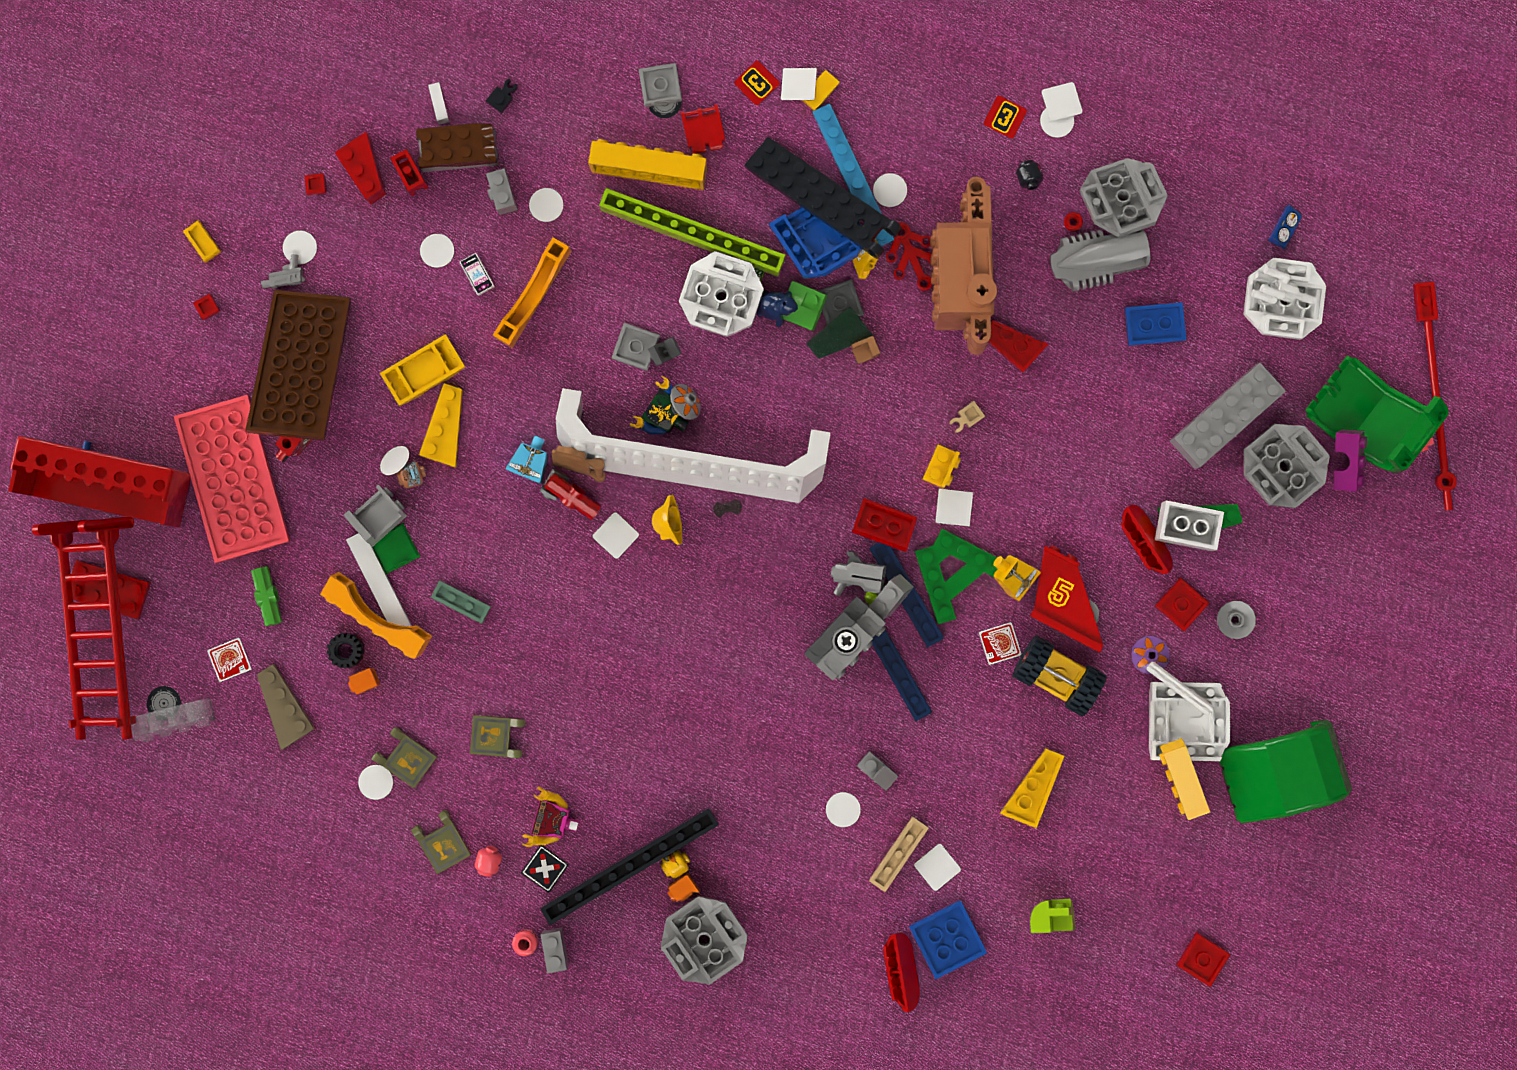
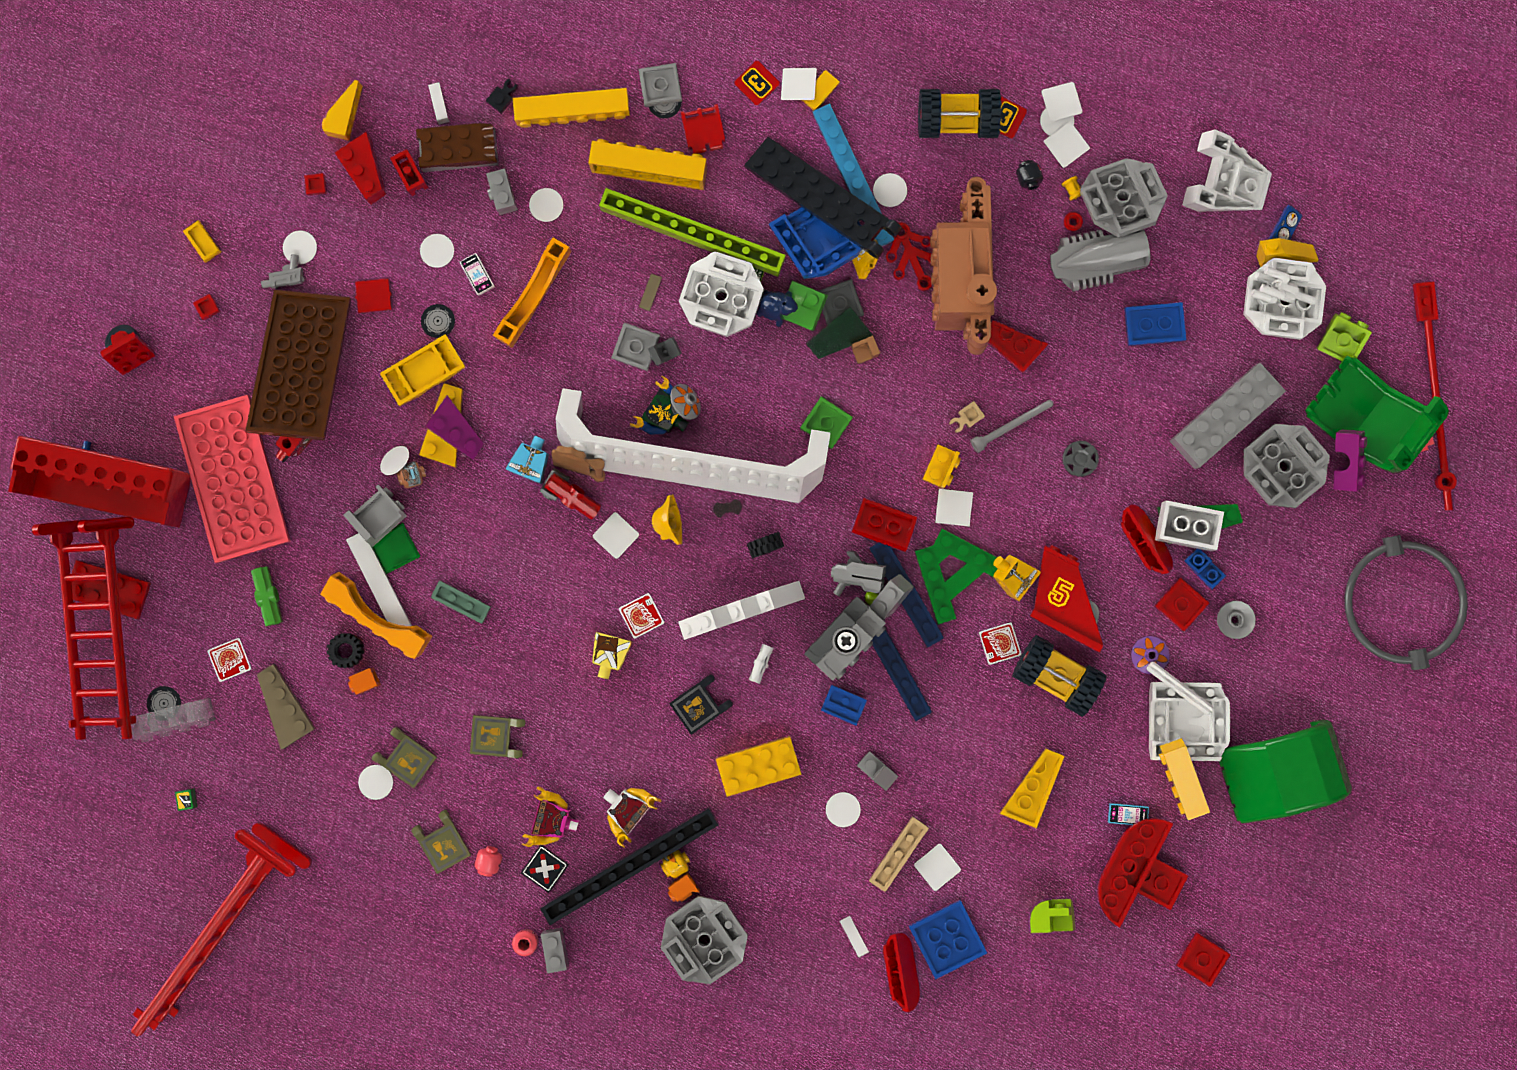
none -> red plate [100,325,155,375]
none -> red piece [131,823,312,1037]
none -> slope [175,788,198,811]
none -> yellow slope [322,80,363,141]
none -> red piece [355,279,392,313]
none -> sticker [421,304,455,338]
none -> magenta wing [424,395,484,460]
none -> yellow brick [513,88,630,128]
none -> torso [592,632,633,679]
none -> torso [603,788,661,848]
none -> sticker [619,593,664,639]
none -> dark tan window [639,274,662,311]
none -> black flag [669,674,733,735]
none -> white arch [678,581,805,640]
none -> yellow brick [716,736,801,797]
none -> black tyre [747,532,784,558]
none -> white pin [748,644,774,684]
none -> bright green tile [800,396,853,449]
none -> blue plate [821,685,867,726]
none -> white piece [839,916,869,957]
none -> plate [918,89,1001,138]
none -> light grey piece [970,400,1053,453]
none -> white sticker [1043,121,1090,169]
none -> yellow bush [1061,176,1081,201]
none -> dark grey wheel [1062,441,1099,477]
none -> red plate [1097,818,1188,928]
none -> tile [1108,803,1149,825]
none -> white wedge [1182,129,1272,212]
none -> blue slope [1184,549,1226,590]
none -> yellow slope [1256,238,1319,267]
none -> lime plate [1317,312,1372,361]
none -> dark grey piece [1344,535,1468,670]

